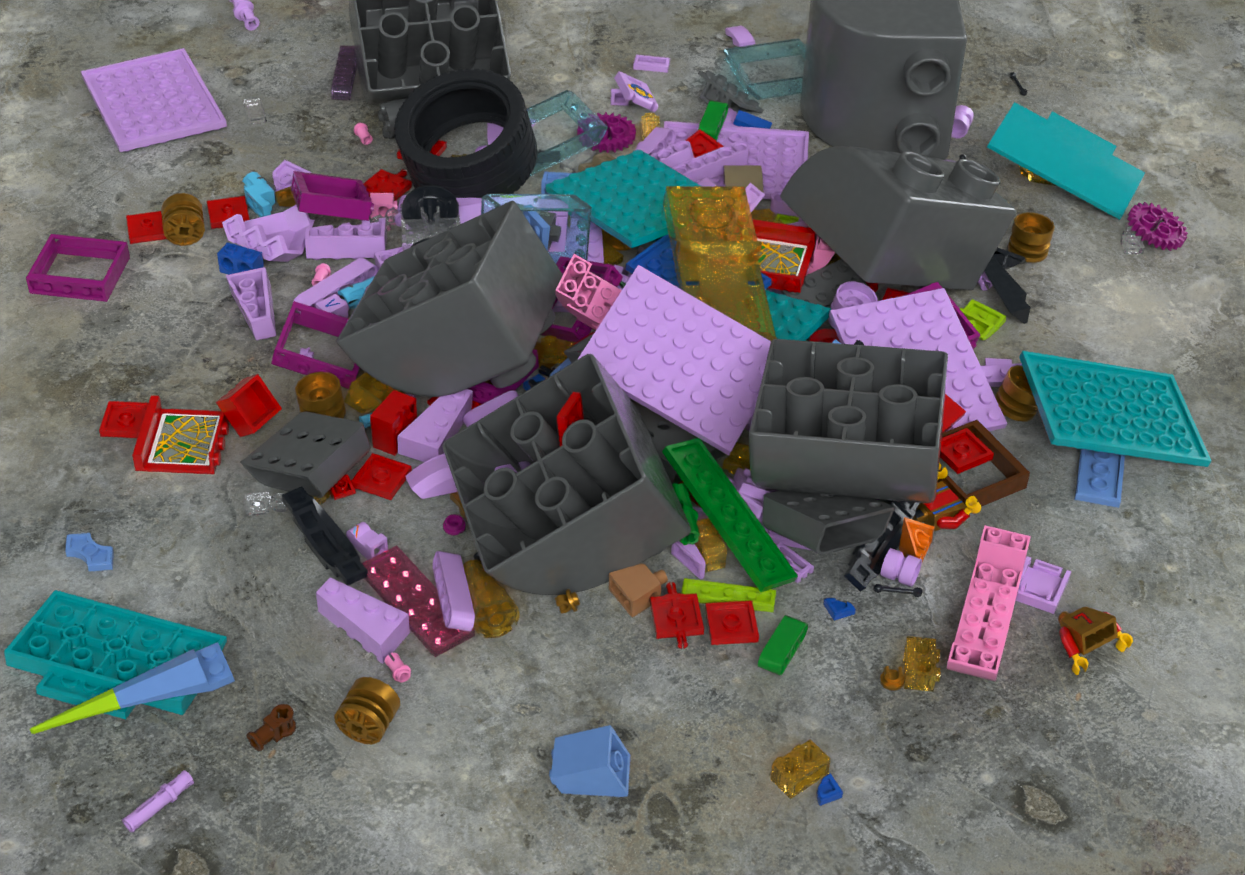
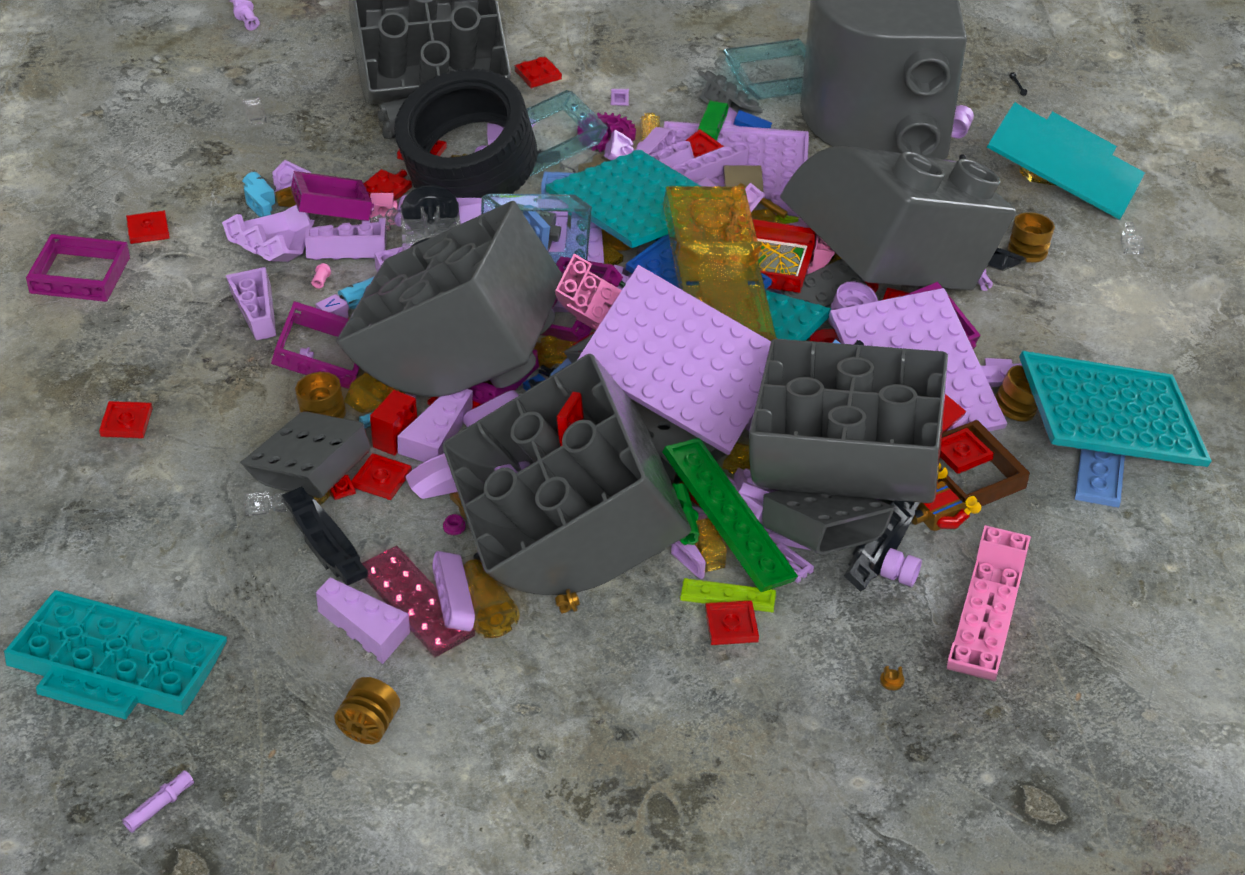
medium blue plate [29,642,235,734] -> none
medium blue tile [65,533,114,572] -> none
lavender plate [81,48,227,152] -> none
panel [132,395,229,474] -> none
pearl gold wheel [161,193,205,246] -> none
red plate [207,196,250,229] -> none
red piece [216,374,282,437] -> none
blue brick [217,242,264,275] -> none
reddish brown connector [247,704,296,752] -> none
lavender beam [293,257,379,314] -> none
clear purple beam [331,45,357,100] -> none
lavender leg [346,522,388,564] -> none
bright pink pin [354,123,373,145] -> none
bright pink pin [385,653,411,683] -> none
medium blue slope [549,725,631,797] -> none
medium nougat torso [609,564,668,617] -> none
lavender container [614,71,658,112] -> none
lavender tile [633,55,670,73] -> none
red plate [650,582,704,649] -> none
lavender slope [725,25,755,47] -> none
green beam [758,615,808,676] -> none
clear yellow brick [770,739,831,799] -> none
blue tile [817,773,843,806] -> none
blue tile [823,598,856,621] -> none
black hinge [874,584,923,597] -> none
orange slope [899,517,935,562] -> none
clear yellow brick [904,636,941,691] -> none
lime slope [960,299,1006,341] -> none
black wedge [984,256,1031,324] -> none
lavender container [1016,556,1071,614] -> none
pearl gold torso [1058,607,1133,675] -> none
magenta gear [1127,202,1188,251] -> none
none -> red plate [515,56,562,88]
none -> lavender plate [604,130,635,160]
none -> pearl gold bar [737,183,788,219]

